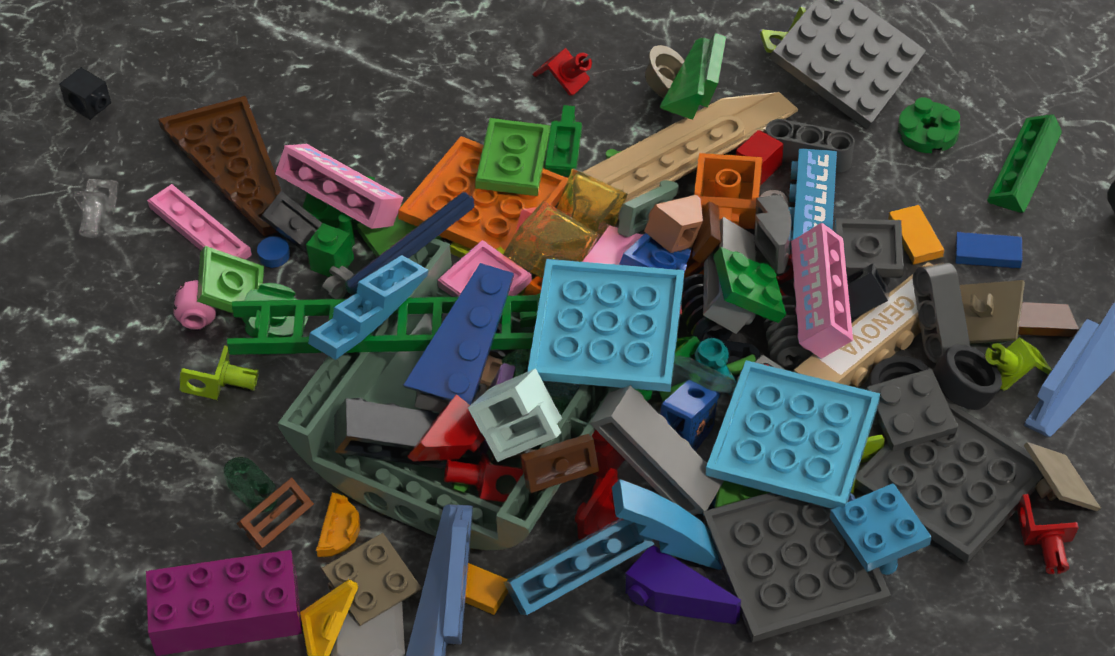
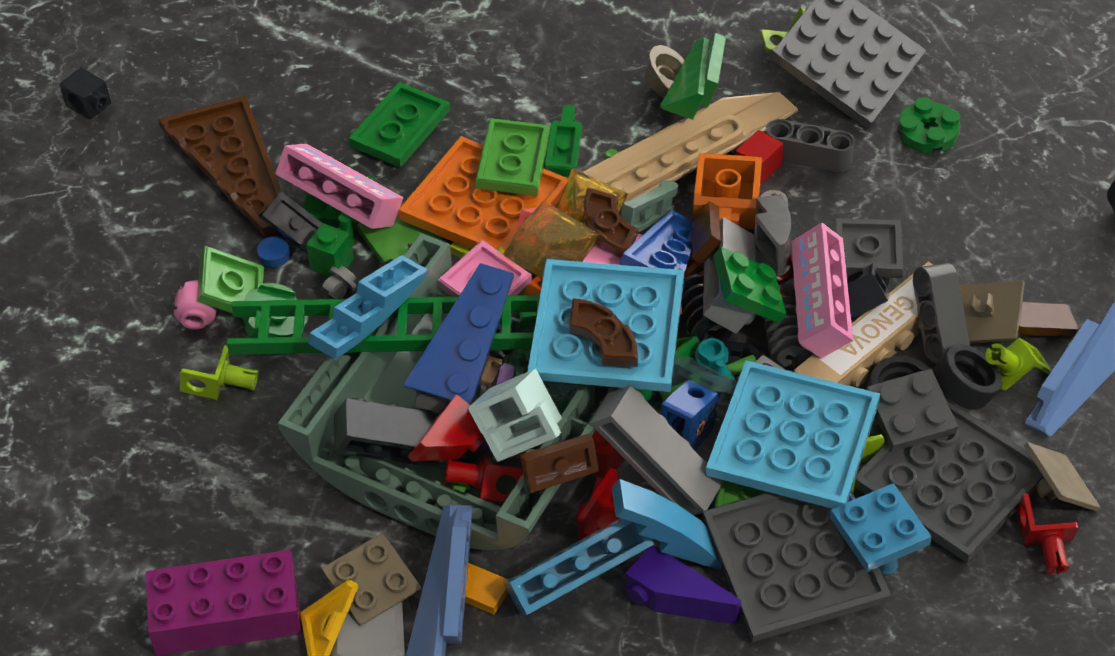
clear bracket [73,179,119,238] -> none
bright pink tile [147,184,252,260] -> none
clear green beam [224,457,278,513] -> none
dark orange tile [236,477,314,550] -> none
light orange tile [316,492,360,557] -> none
dark blue axle [345,192,475,296] -> none
red bracket [532,48,592,96] -> none
nougat slope [644,195,703,253] -> none
dark azure brick [788,149,837,254] -> none
light orange tile [888,205,944,265] -> none
blue tile [955,232,1022,268] -> none
green slope [987,114,1062,213] -> none
none -> green plate [349,82,450,168]
none -> reddish brown tile [569,298,638,367]
none -> reddish brown tile [584,187,638,258]

